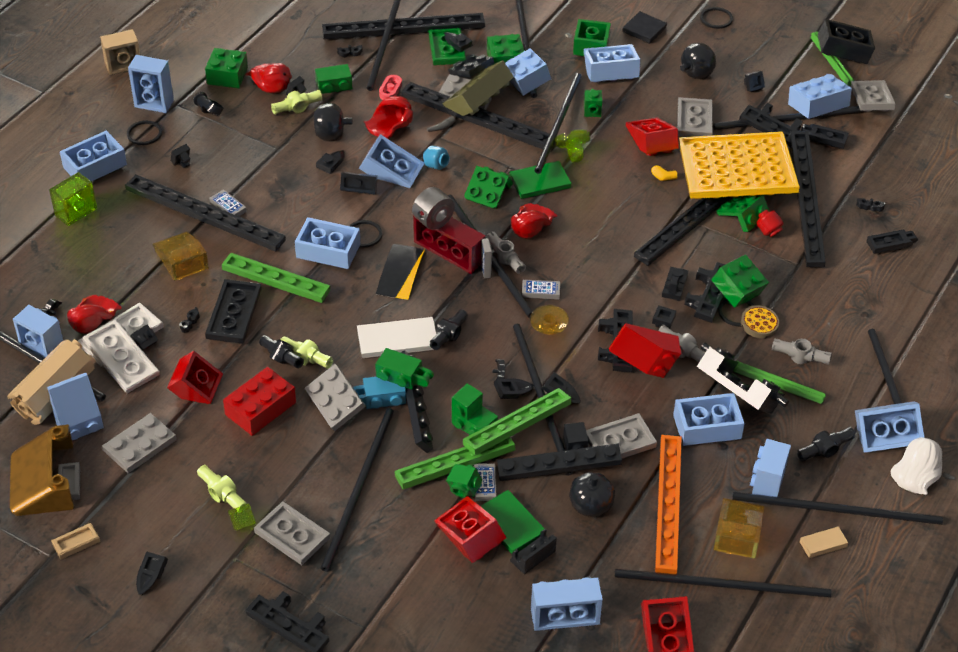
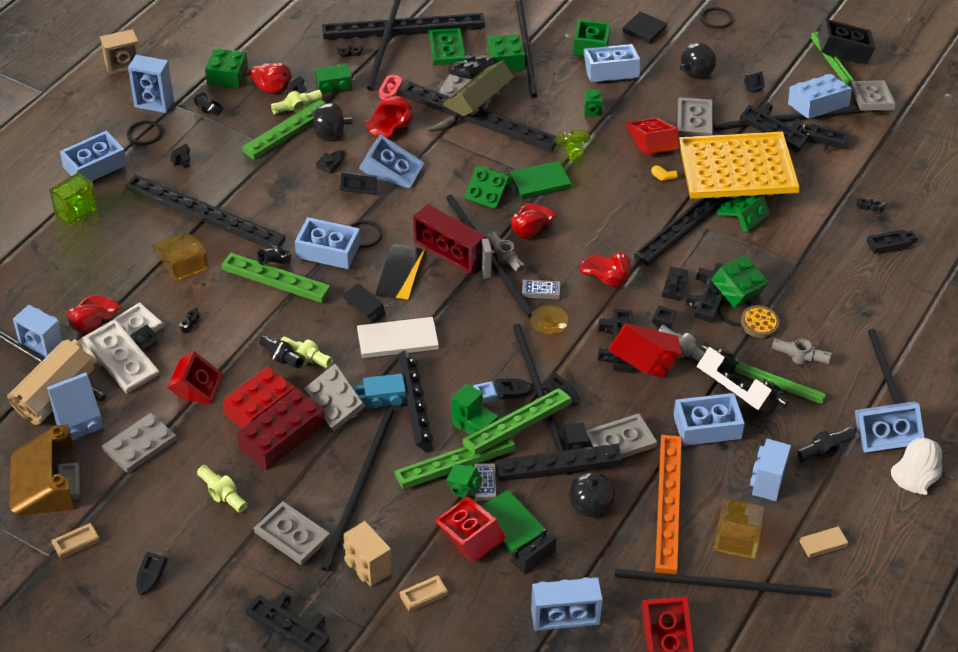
black piece [41,299,62,315] -> none
black plate [205,279,262,344] -> none
tile [209,190,247,216] -> none
clear neon green plate [228,503,256,531] -> none
green brick [375,348,434,389] -> none
flat silver piece [412,187,455,230] -> none
dark azure head [423,146,450,170] -> none
black pin [430,309,468,350] -> none
black plate [445,32,473,52] -> none
black piece [493,359,505,382] -> none
light blue brick [505,49,551,96] -> none
black piece [535,73,582,174] -> none
black piece [732,492,943,525] -> none
red head [756,209,784,237] -> none
black plate [790,131,826,267] -> none
none -> dark red brick [237,388,325,470]
none -> bright green plate [242,99,325,160]
none -> black connector [256,246,291,266]
none -> black hinge [343,283,386,323]
none -> tan brick [343,521,392,587]
none -> tan tile [400,575,448,612]
none -> light blue tile [473,381,498,403]
none -> red piece [580,252,631,288]

